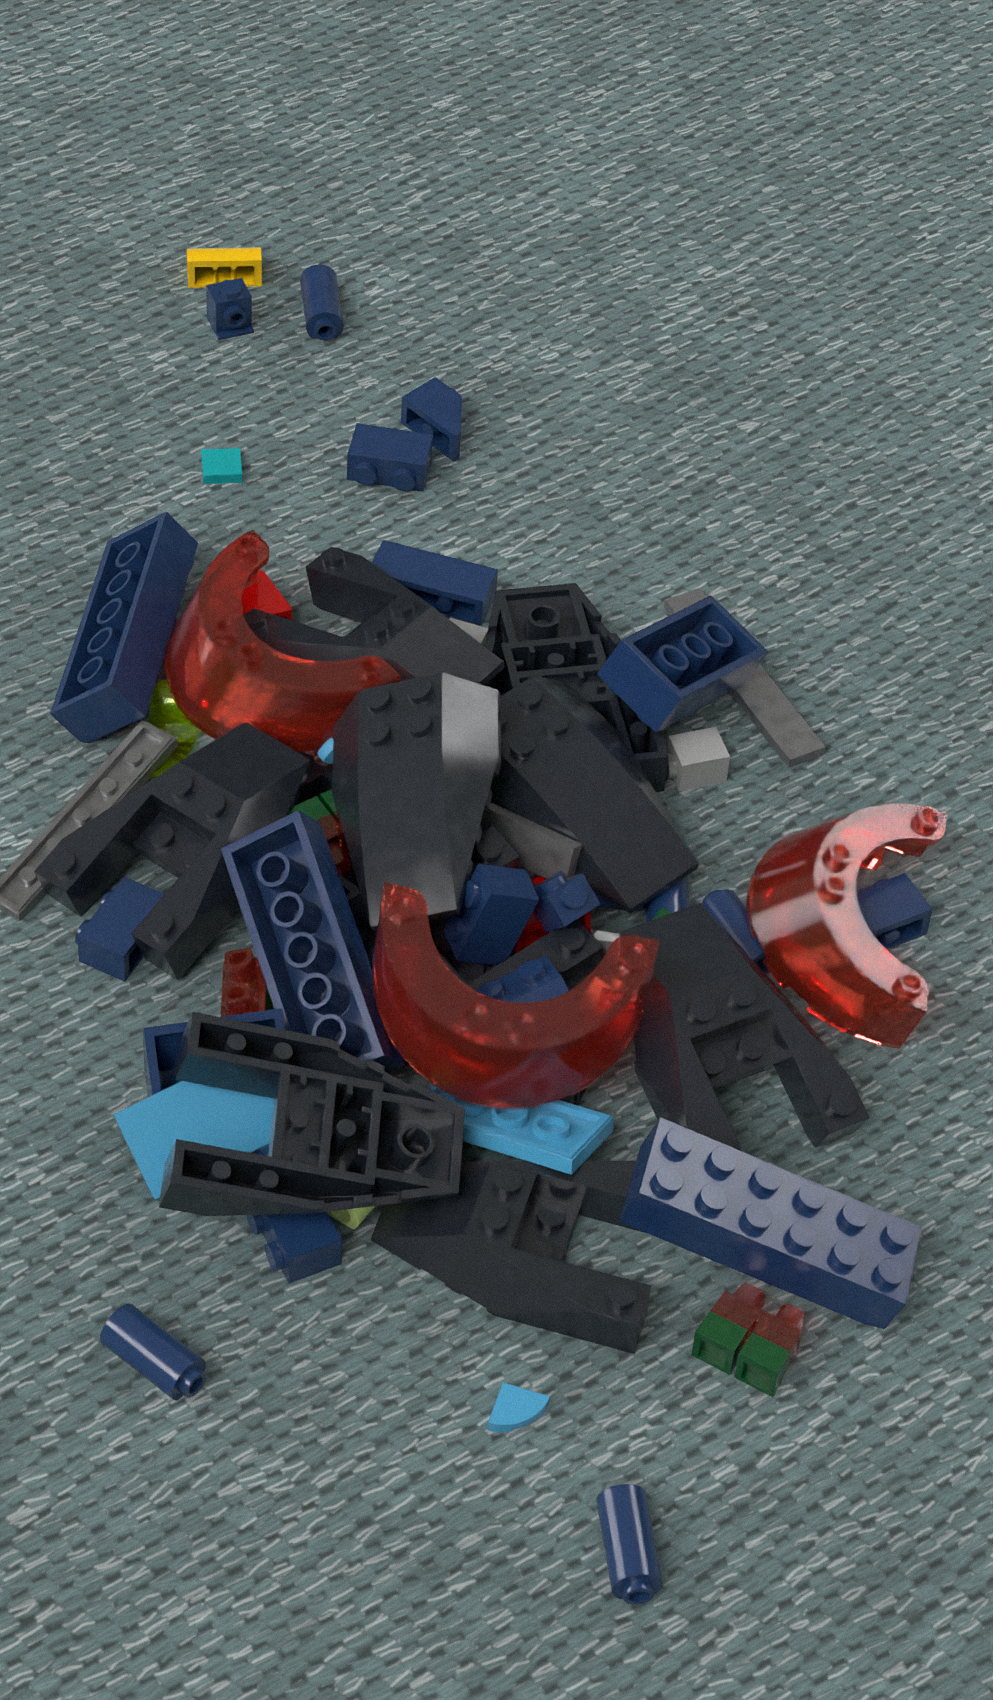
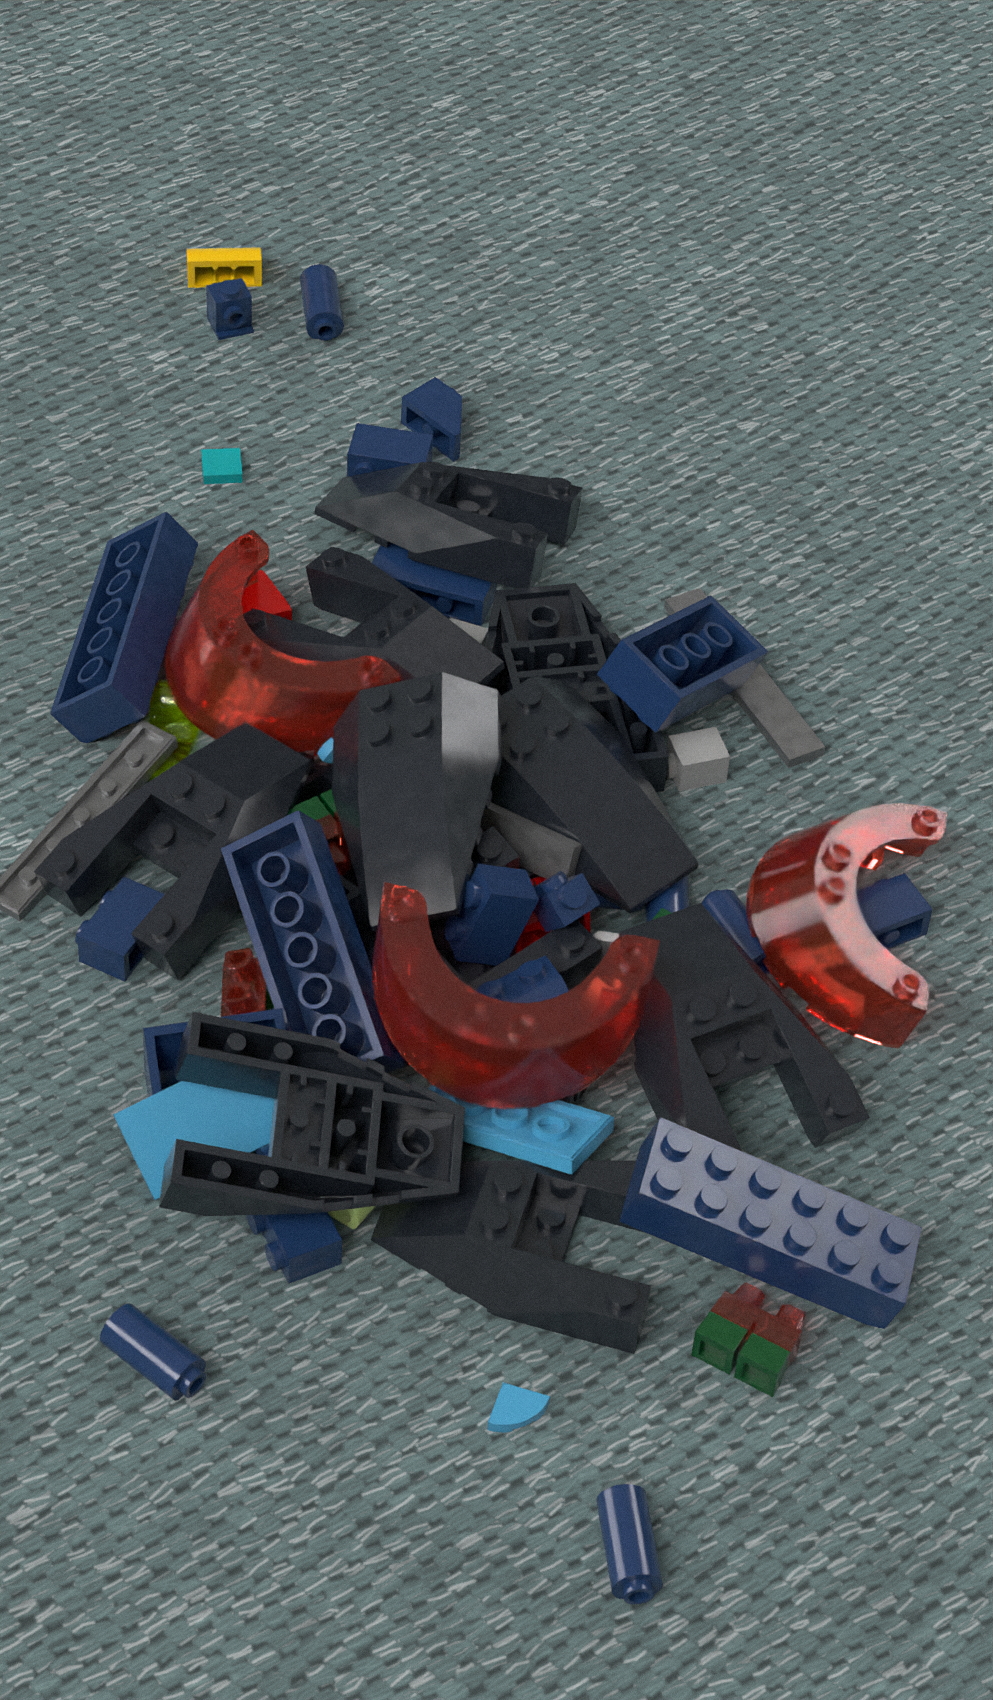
none -> black wedge [315,462,583,589]

